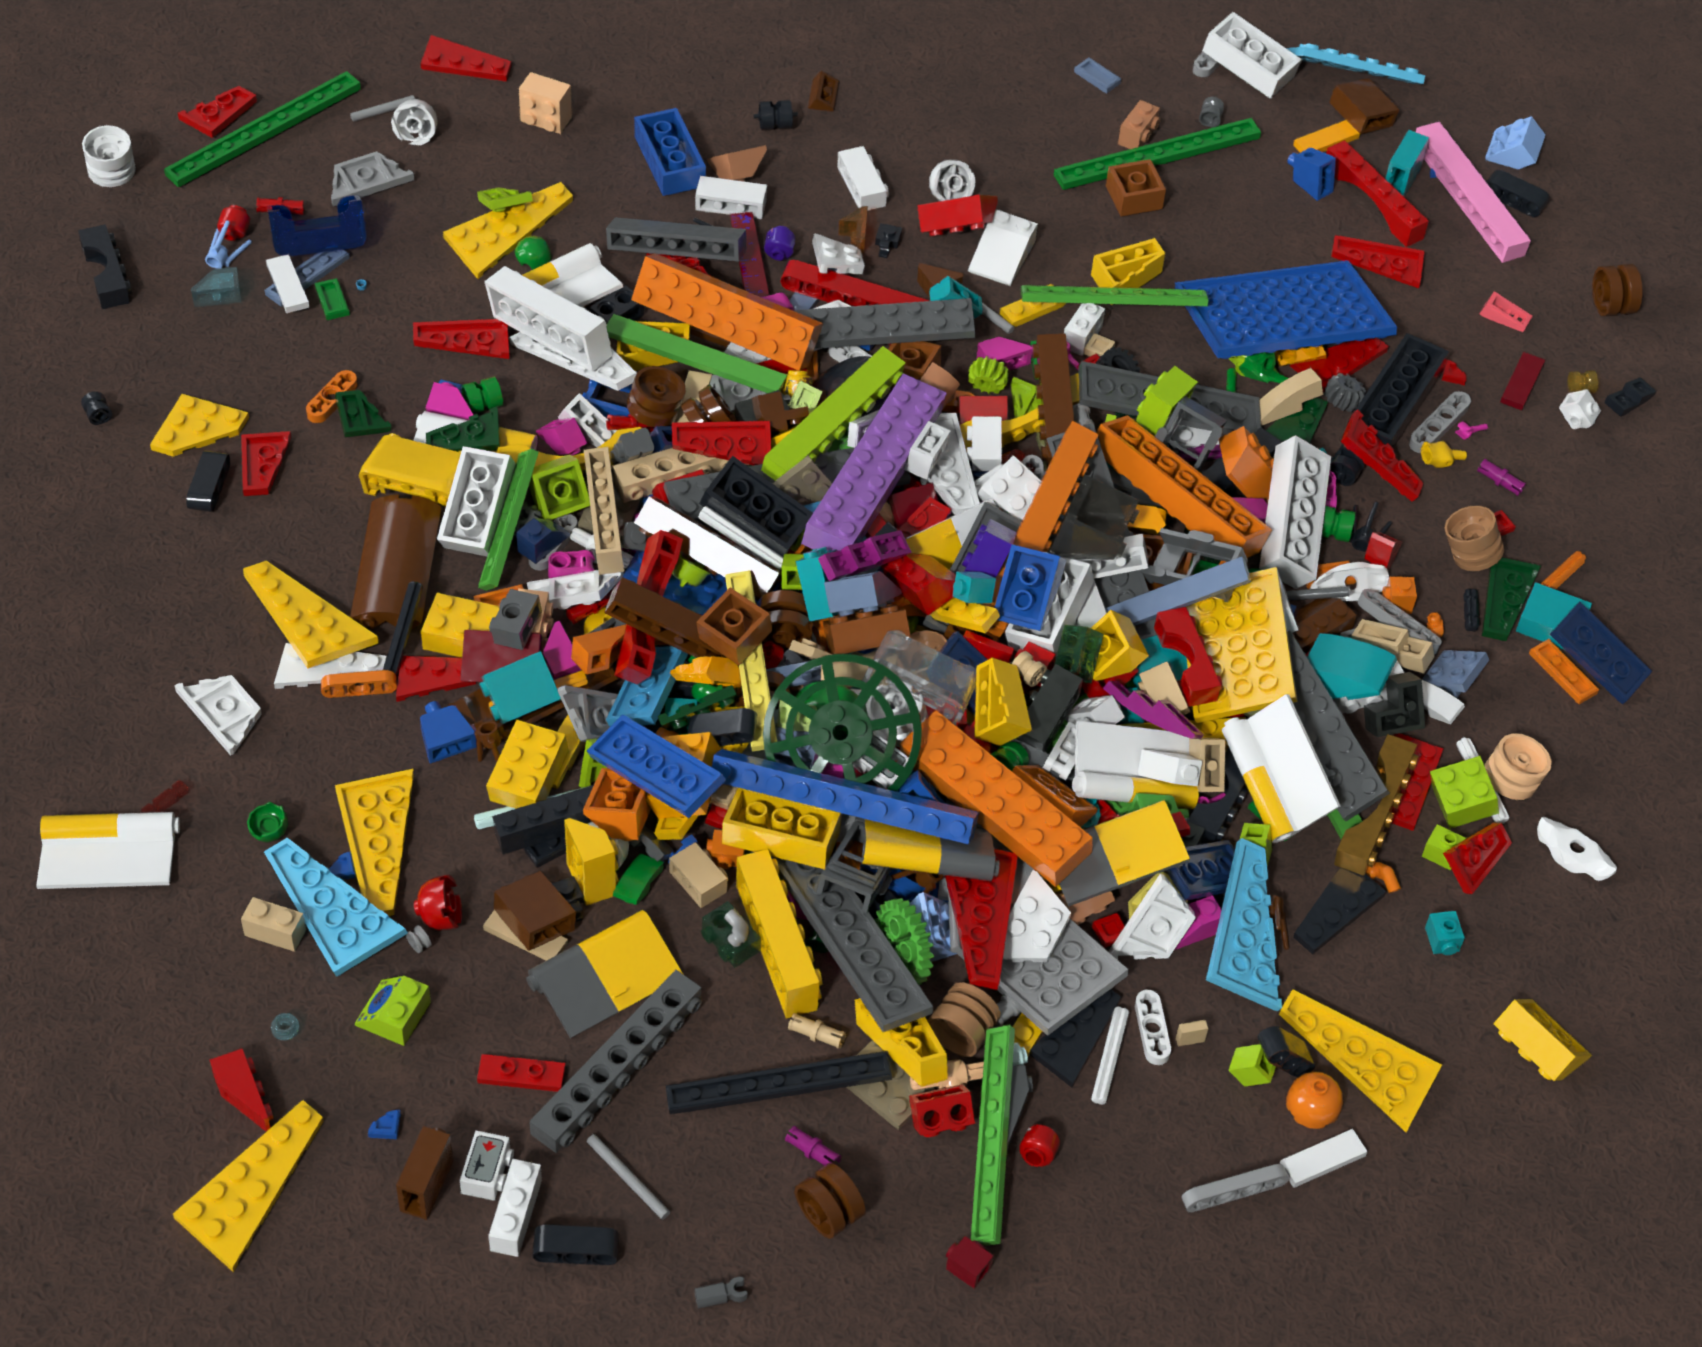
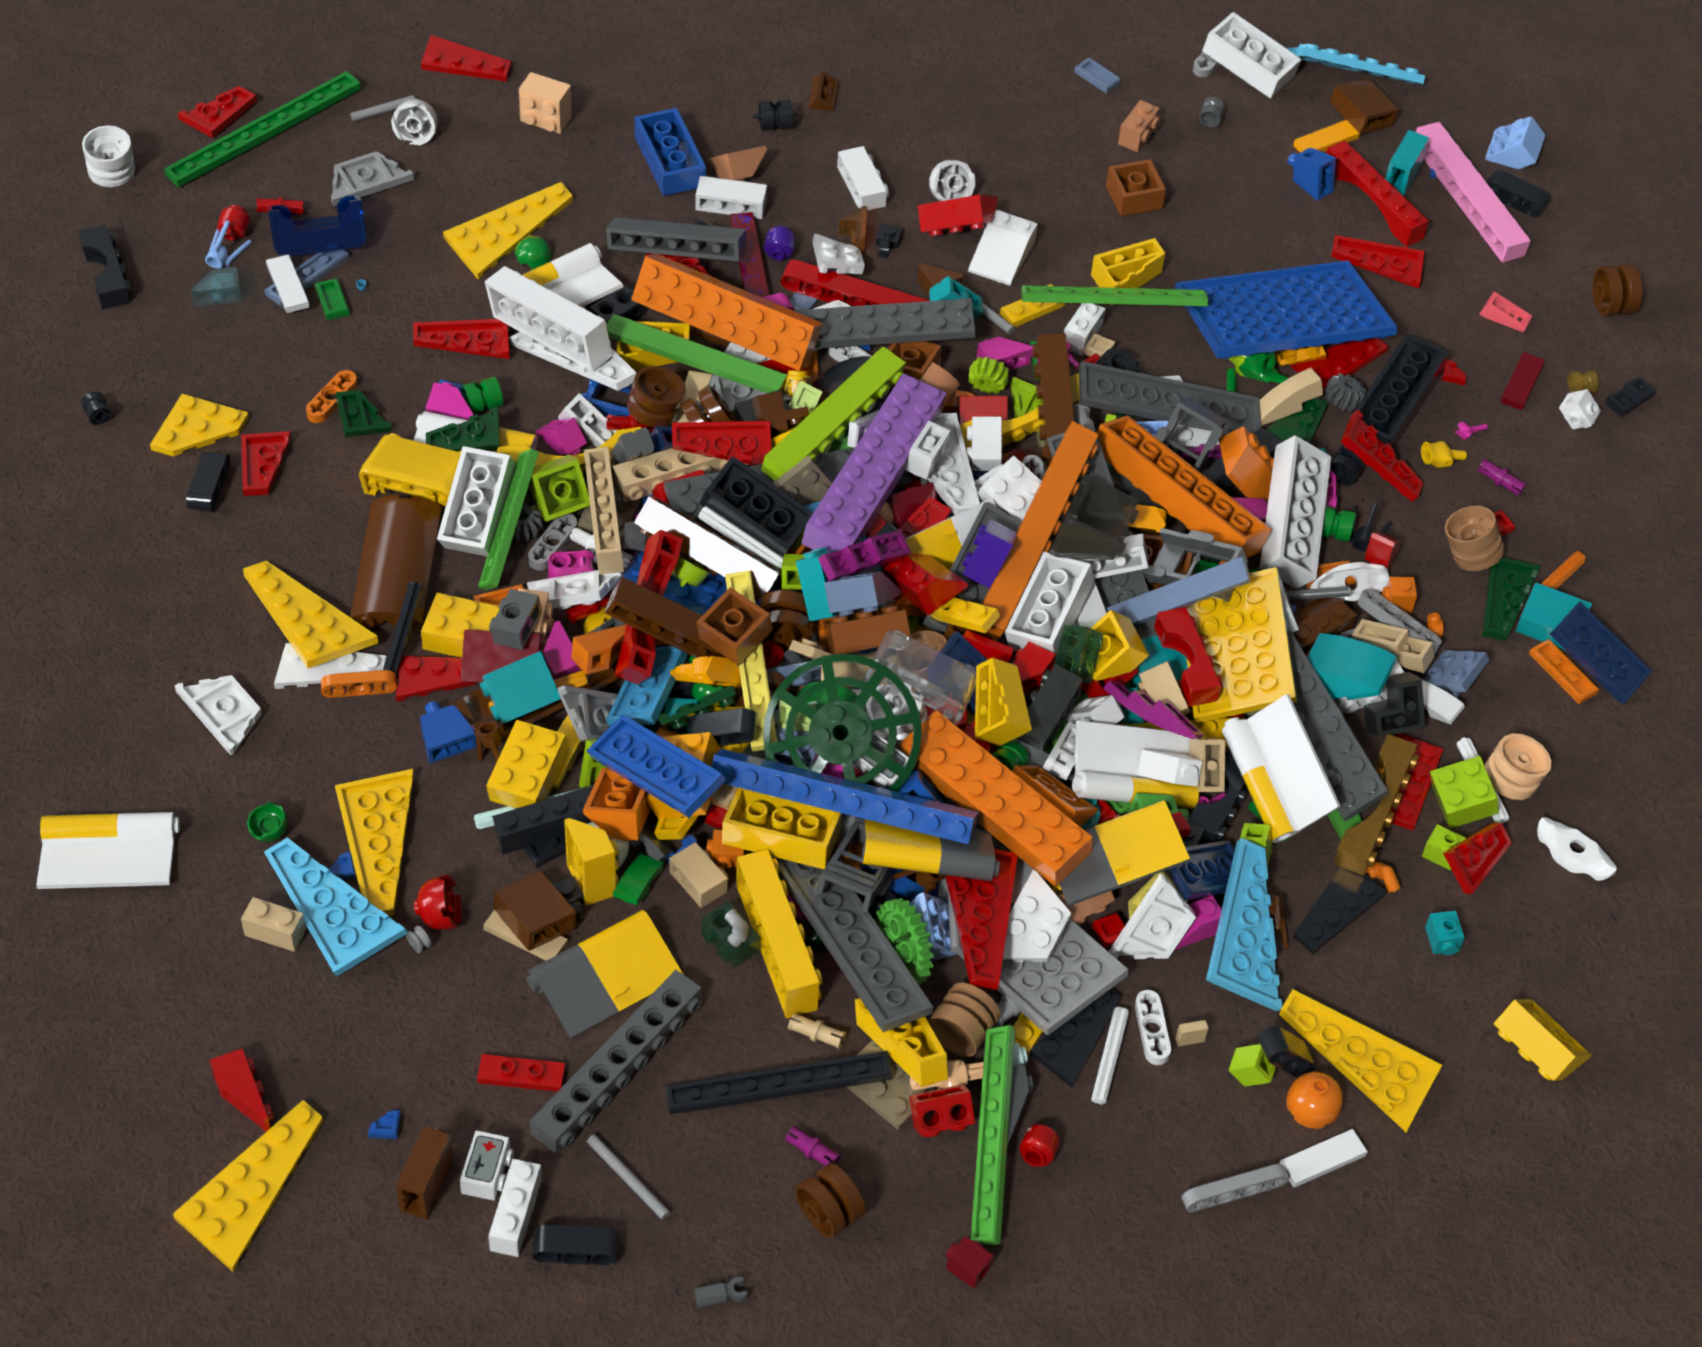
clear red axle [141,780,188,813] -> none
clear light blue plate [271,1013,299,1040] -> none
lime slope [355,976,431,1046] -> none
lime wing [477,187,533,212] -> none
dark blue slope [517,518,570,564] -> none
teal brick [953,572,996,603] -> none
blue slope [994,544,1067,631] -> none
tan wheel [1012,651,1047,687] -> none
green plate [1054,118,1261,190] -> none
lime brick [1136,366,1198,436] -> none
light grey beam [1409,391,1471,453] -> none
black axle [1464,588,1479,632] -> none

